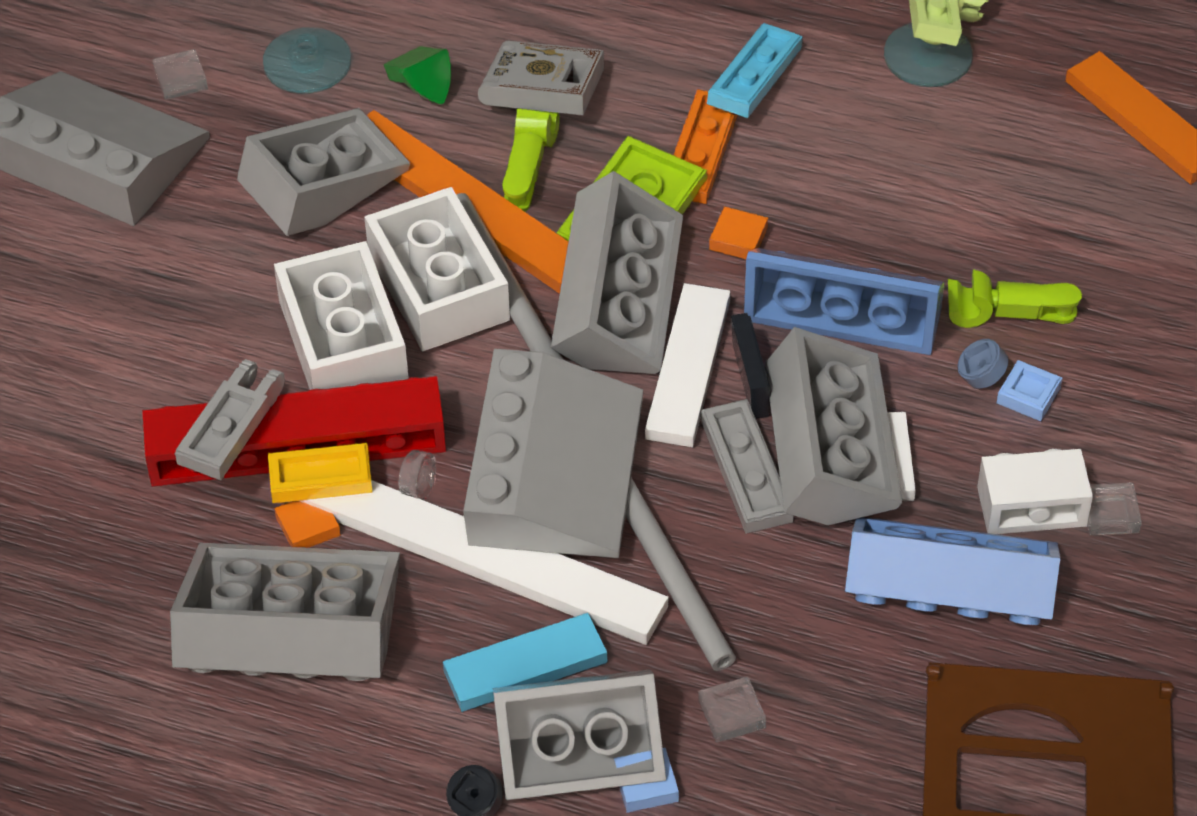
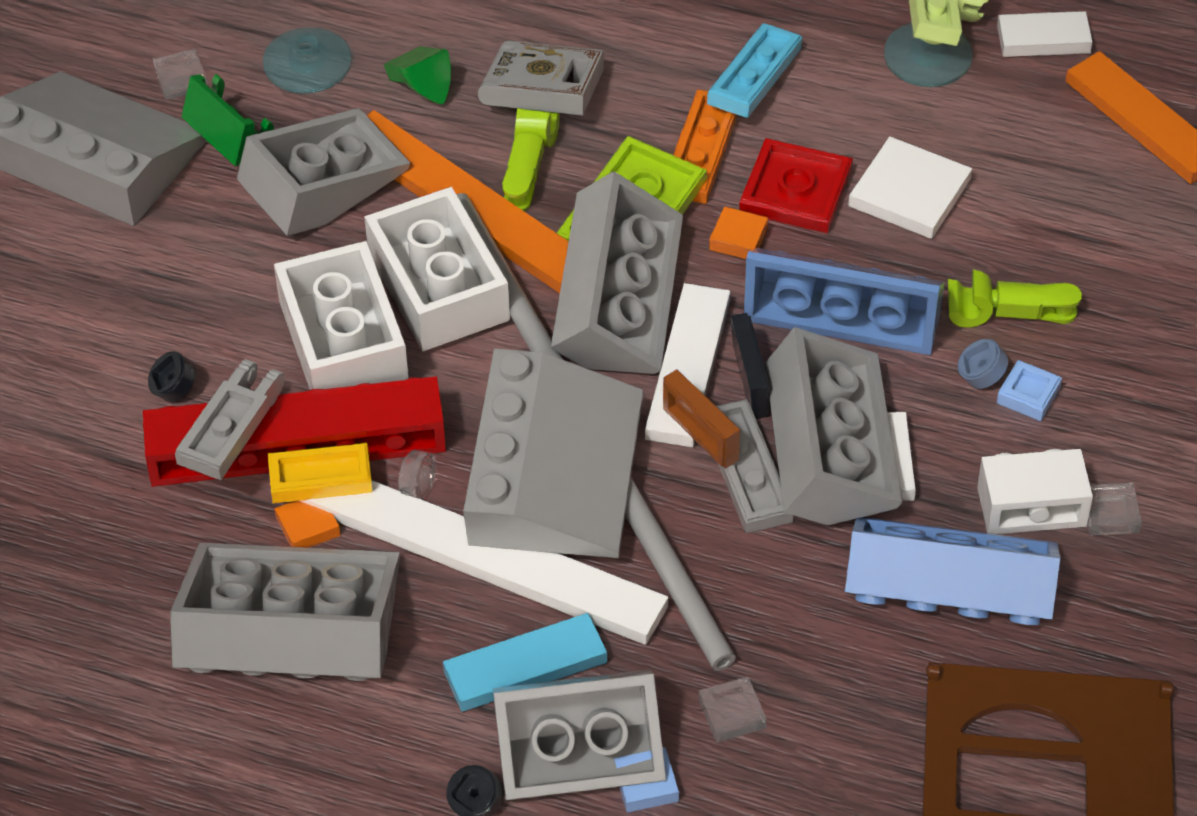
none -> black tile [148,351,196,402]
none -> green hinge [181,74,274,167]
none -> dark orange tile [663,369,740,469]
none -> red tile [739,138,853,234]
none -> white tile [849,136,972,239]
none -> white tile [997,11,1092,57]

